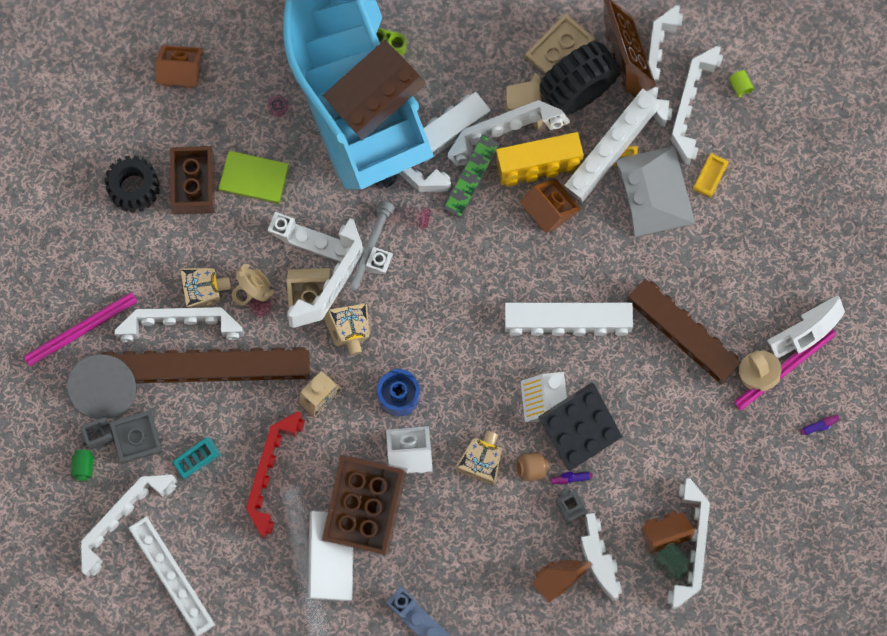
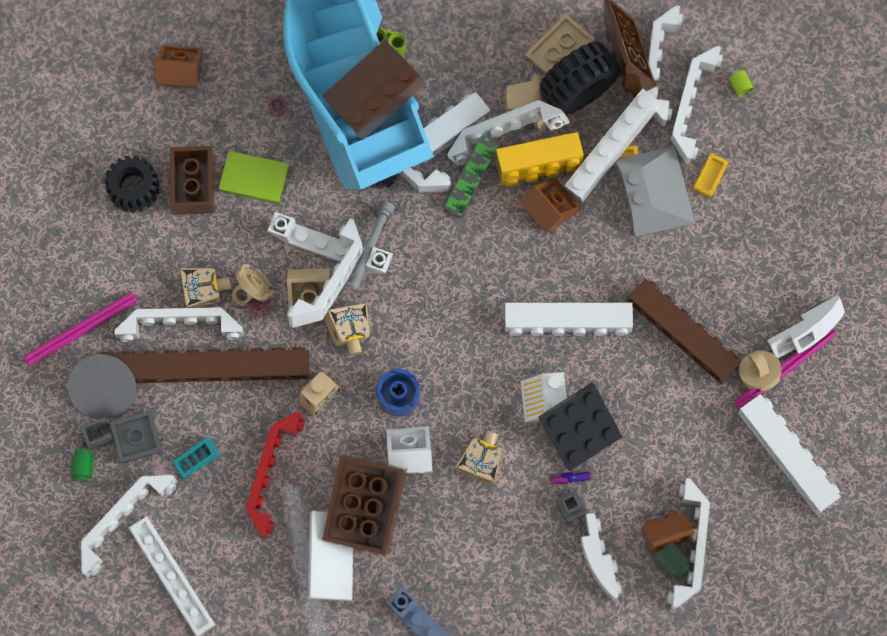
clear pink tile [418,207,431,229] -> none
medium nougat head [516,452,549,481] -> none
dark orange slope [532,559,593,603] -> none
piece [800,414,840,435] -> none
none -> white brick [738,394,841,515]

